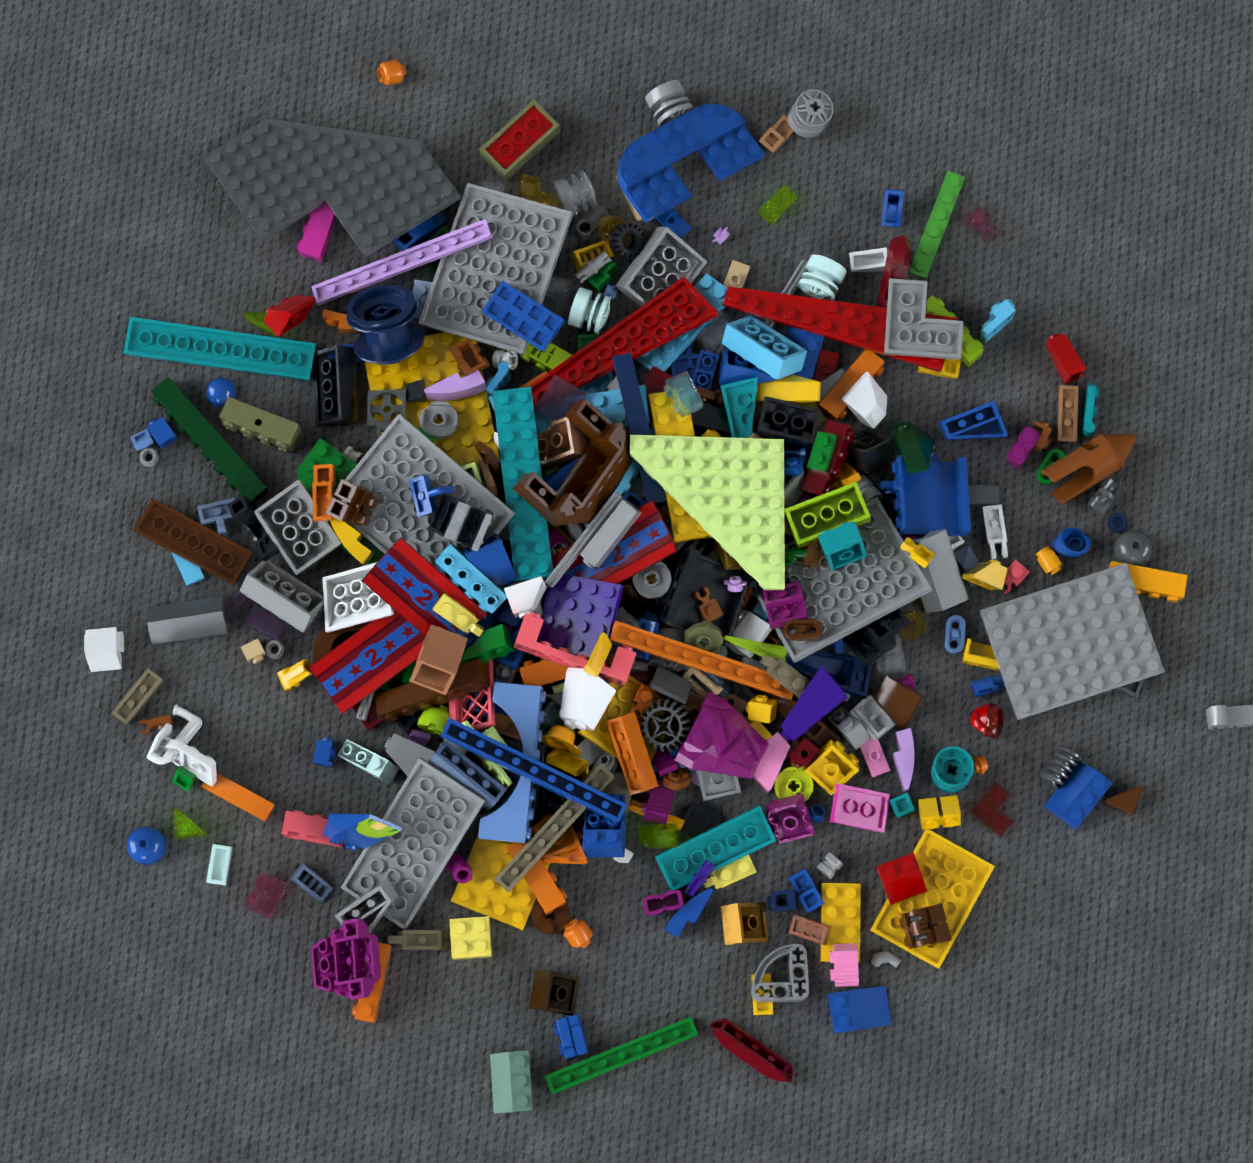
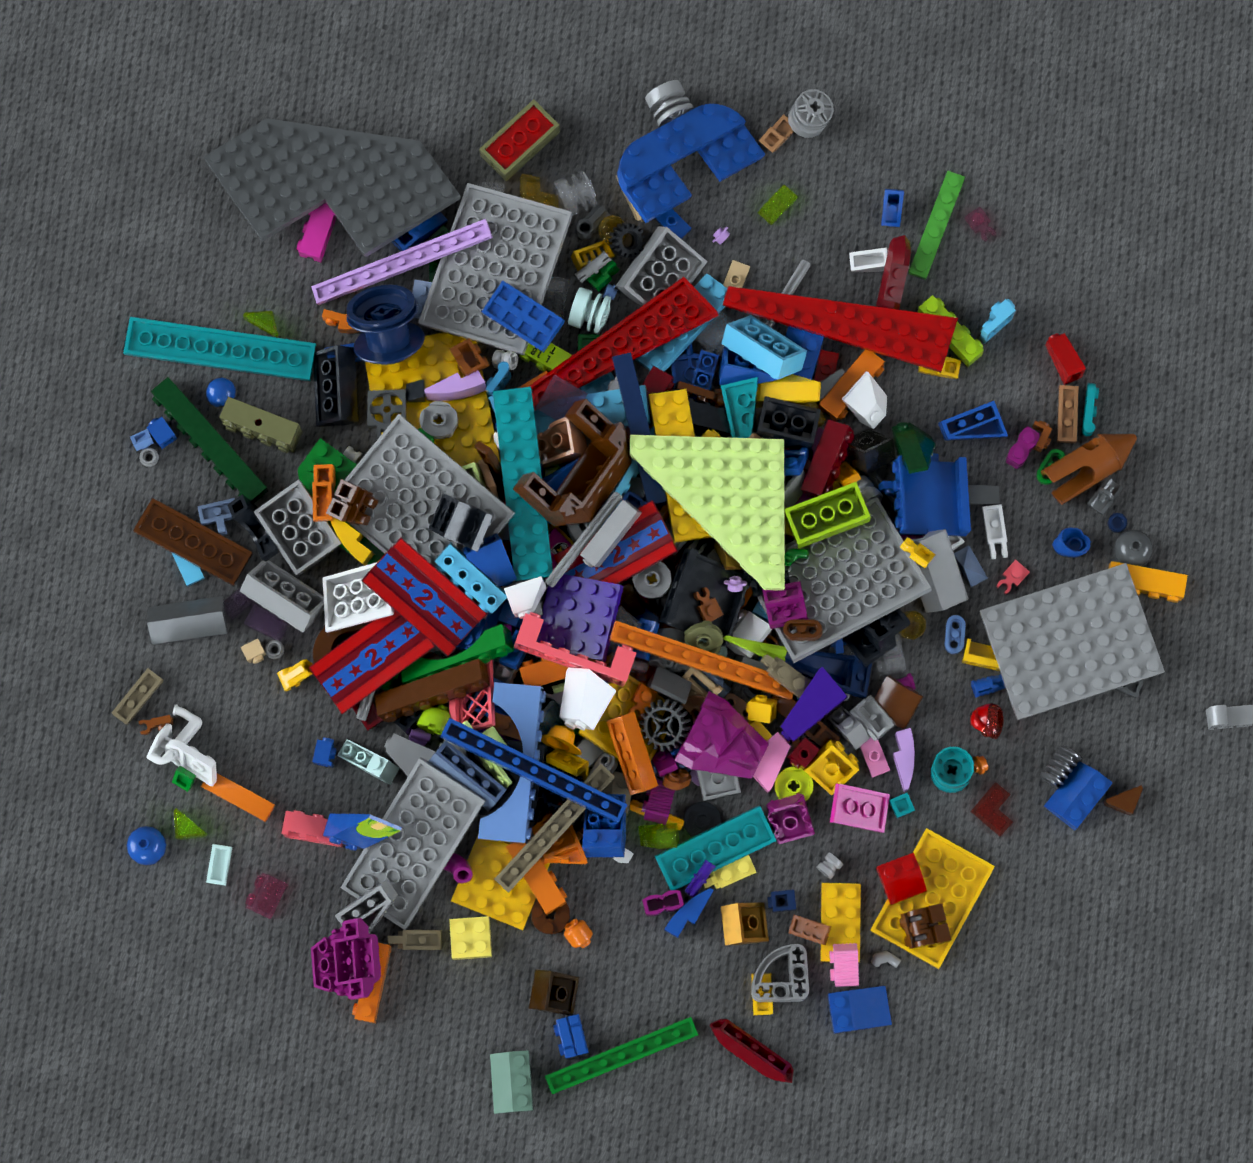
white plate [84,627,124,672] -> none
red slope [263,295,316,337] -> none
sand blue slope [290,863,334,903] -> none
orange head [377,59,406,86] -> none
blue plate [409,474,454,517] -> none
nougat slope [409,625,468,695] -> none
light yellow hinge [433,593,484,637] -> none
yellow slope [584,632,612,677] -> none
clear light blue brick [664,371,703,417] -> none
blue slope [788,868,824,913] -> none
light aqua wheel [798,255,846,301] -> none
clear orange plate [804,542,821,569] -> none
green plate [807,431,837,473] -> none
blue plate [808,804,825,823] -> none
teal brick [818,521,867,571] -> none
light grey plate [884,278,963,360] -> none
yellow piece [919,795,961,830] -> none
yellow slope [962,560,1008,590] -> none
light orange brick [1036,546,1063,576] -> none

